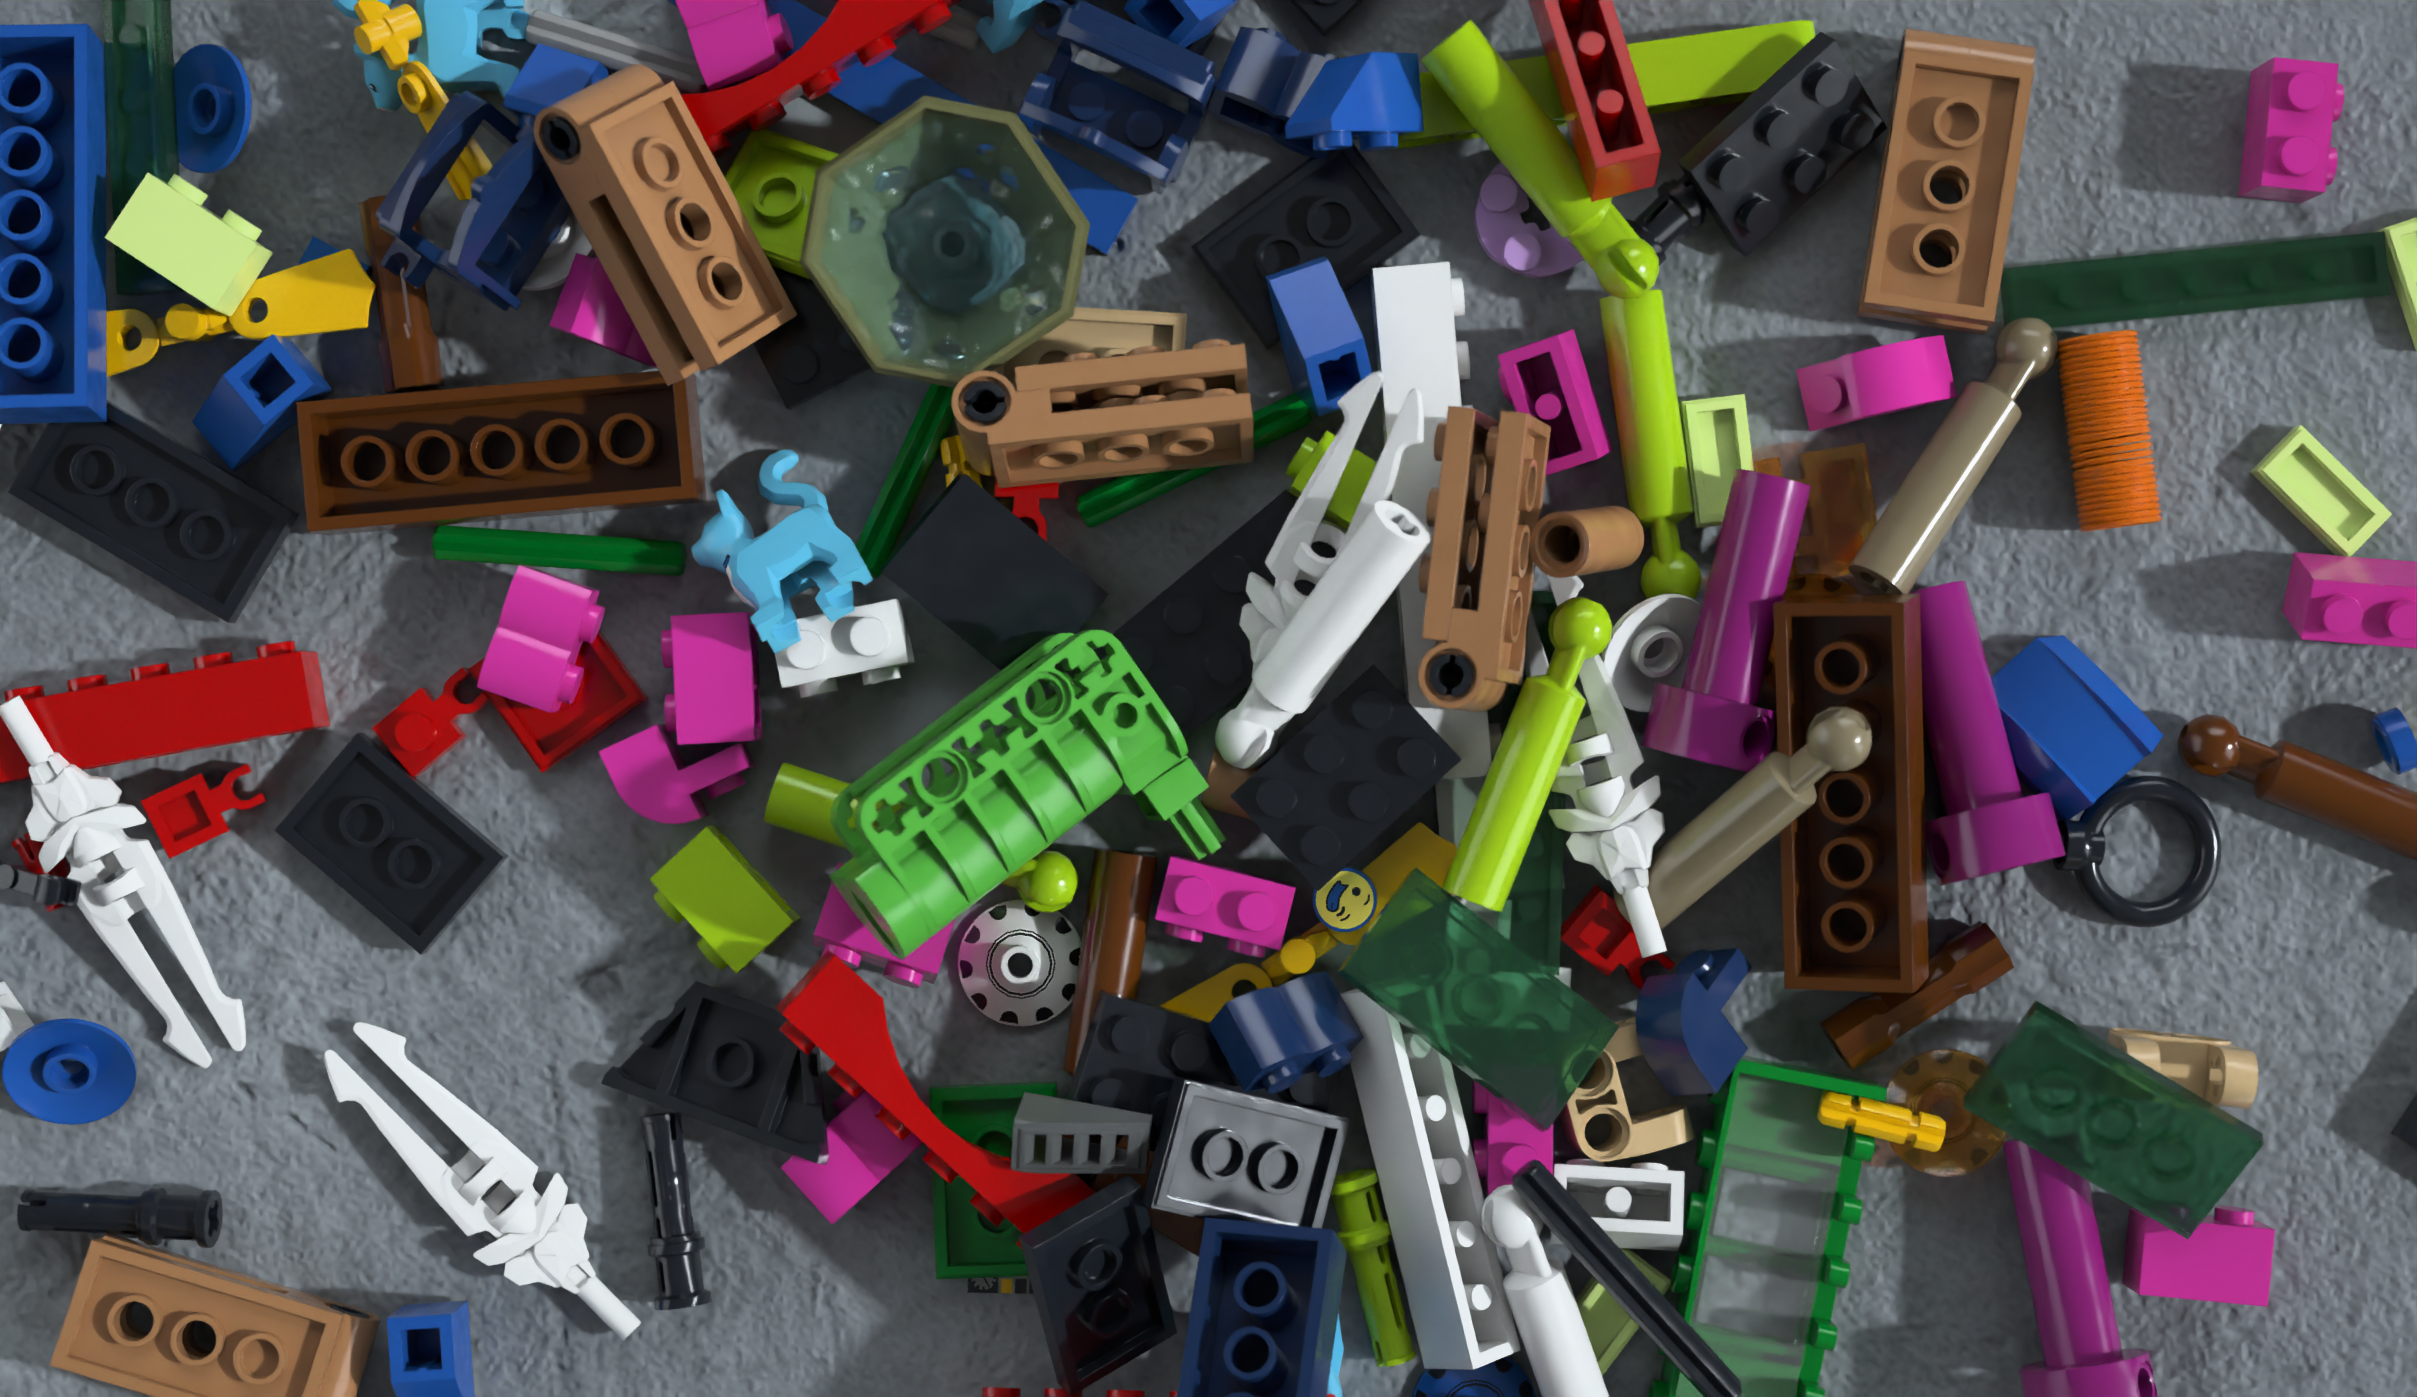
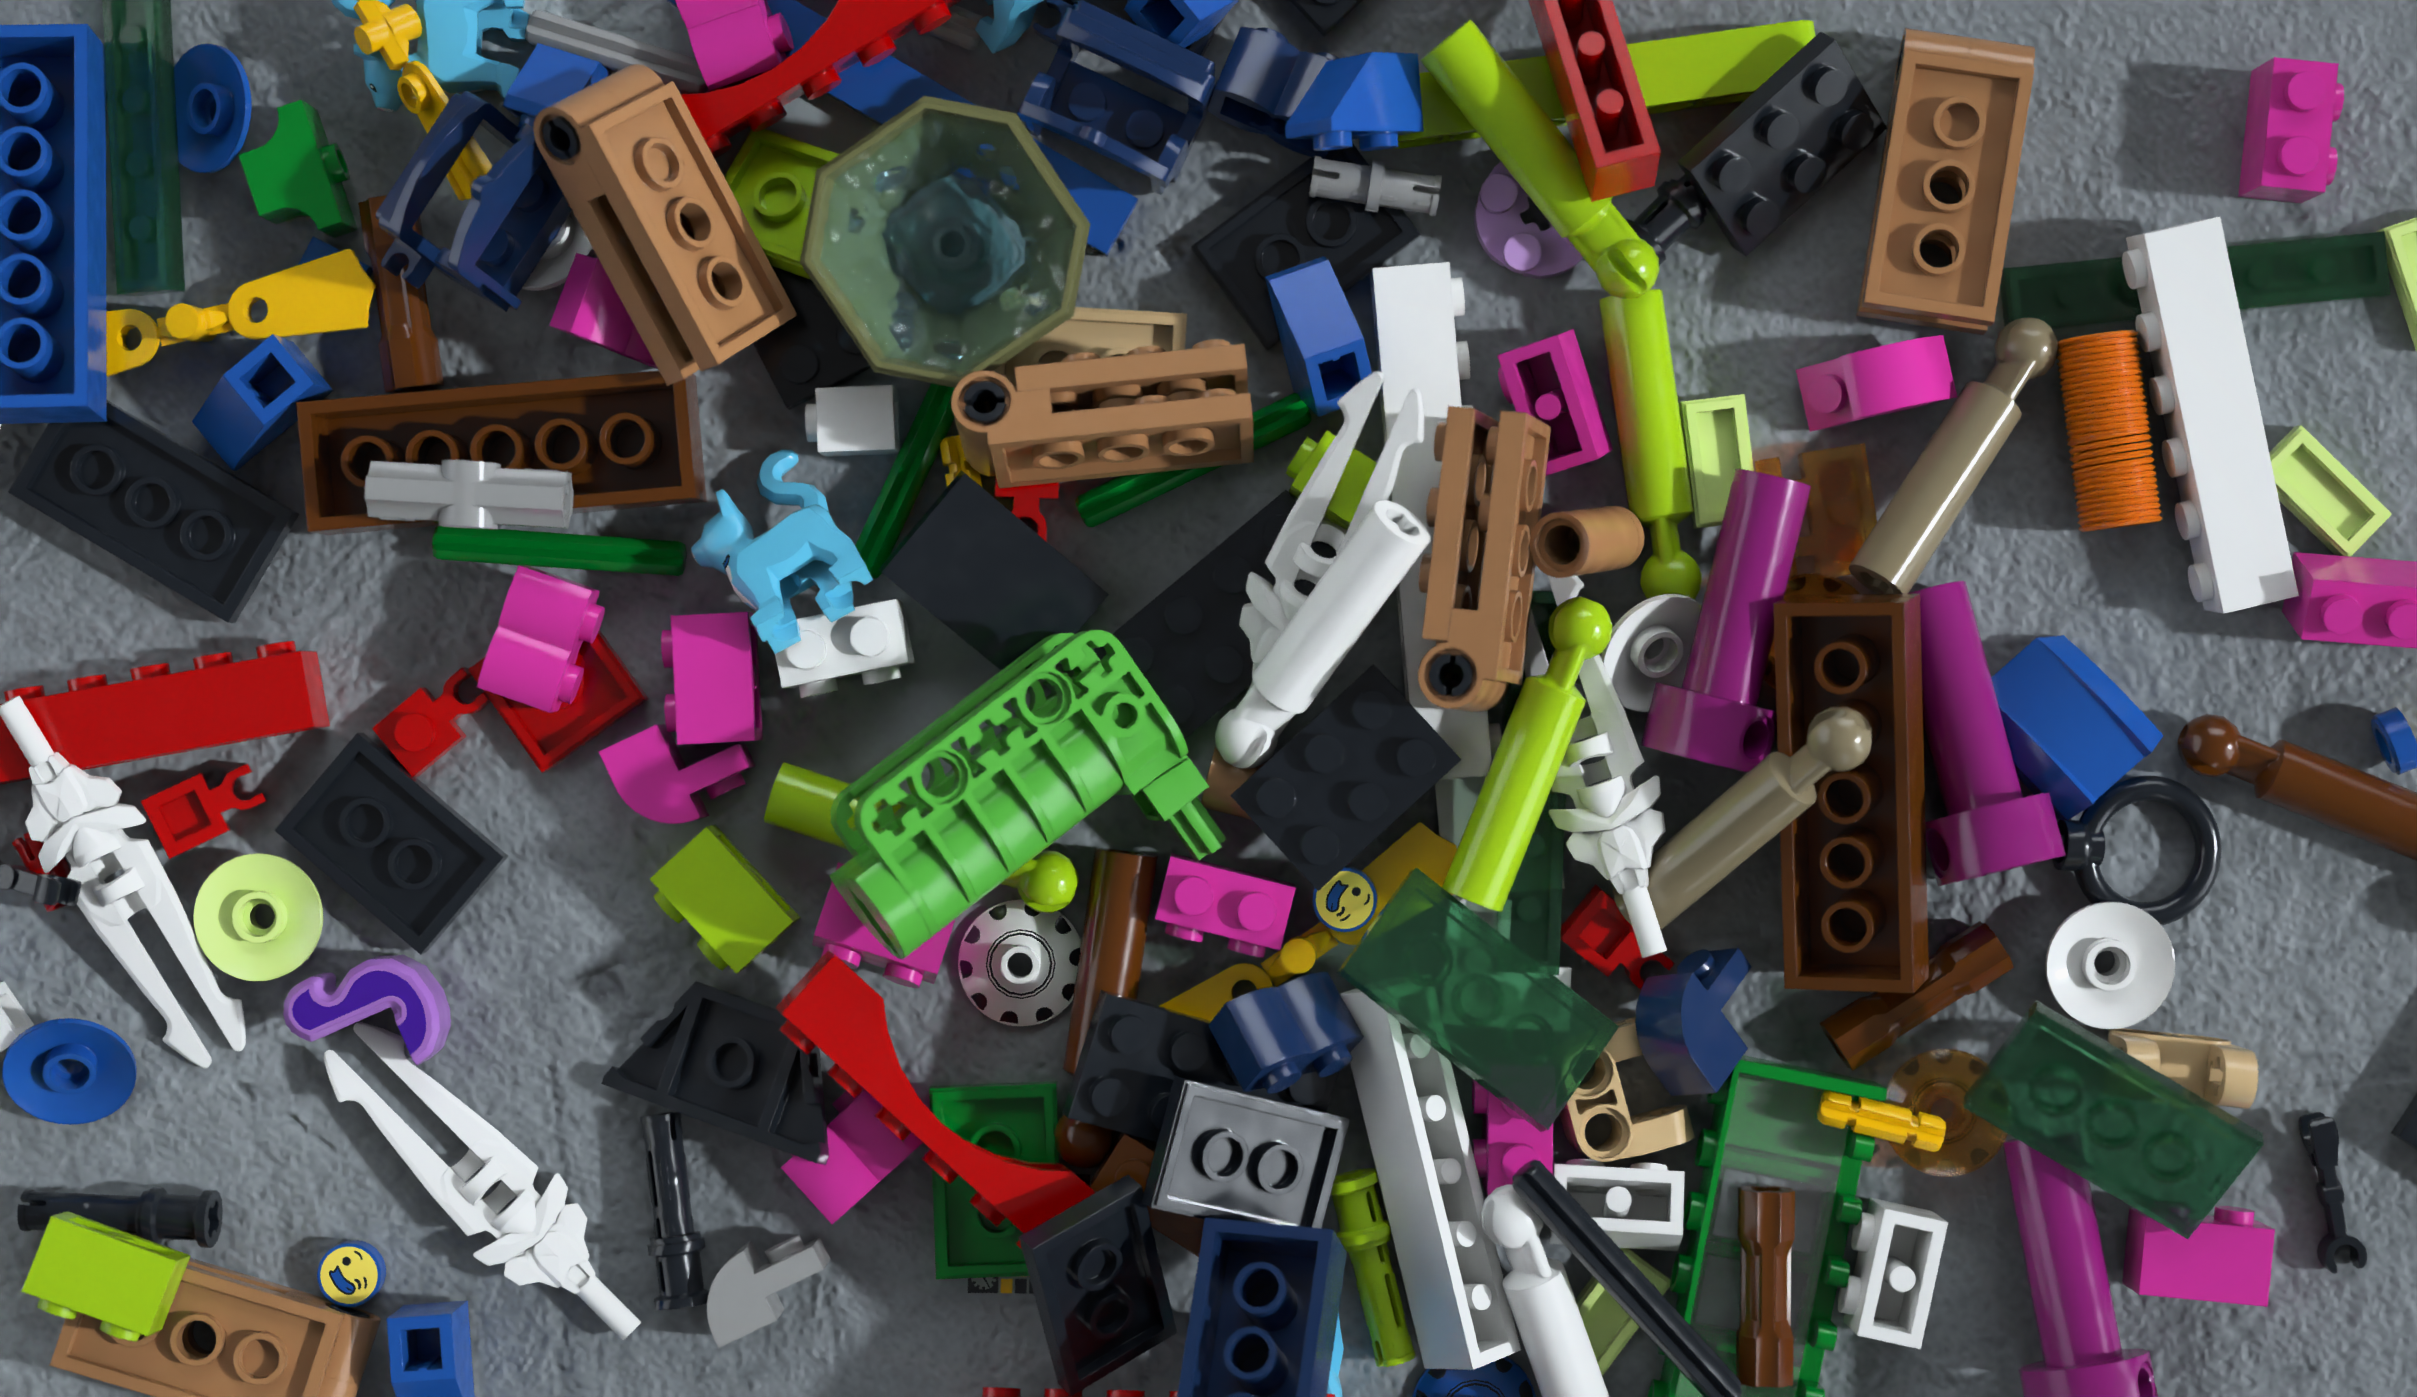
yellowish green brick [105,173,273,317] -> none
dark grey slope [1011,1092,1152,1174] -> none
none -> lime brick [21,1211,191,1341]
none -> yellowish green dish [193,853,323,981]
none -> green brick [238,100,358,238]
none -> medium lavender animal [283,955,451,1065]
none -> tile [317,1240,386,1307]
none -> light grey piece [365,460,574,530]
none -> light grey brick [707,1235,830,1348]
none -> white brick [805,385,900,457]
none -> light grey pin [1309,156,1442,217]
none -> reddish brown axle [1736,1185,1795,1388]
none -> white brick [1838,1198,1948,1349]
none -> white dish [2045,901,2175,1029]
none -> white brick [2122,217,2299,614]
none -> black piece [2298,1112,2367,1274]

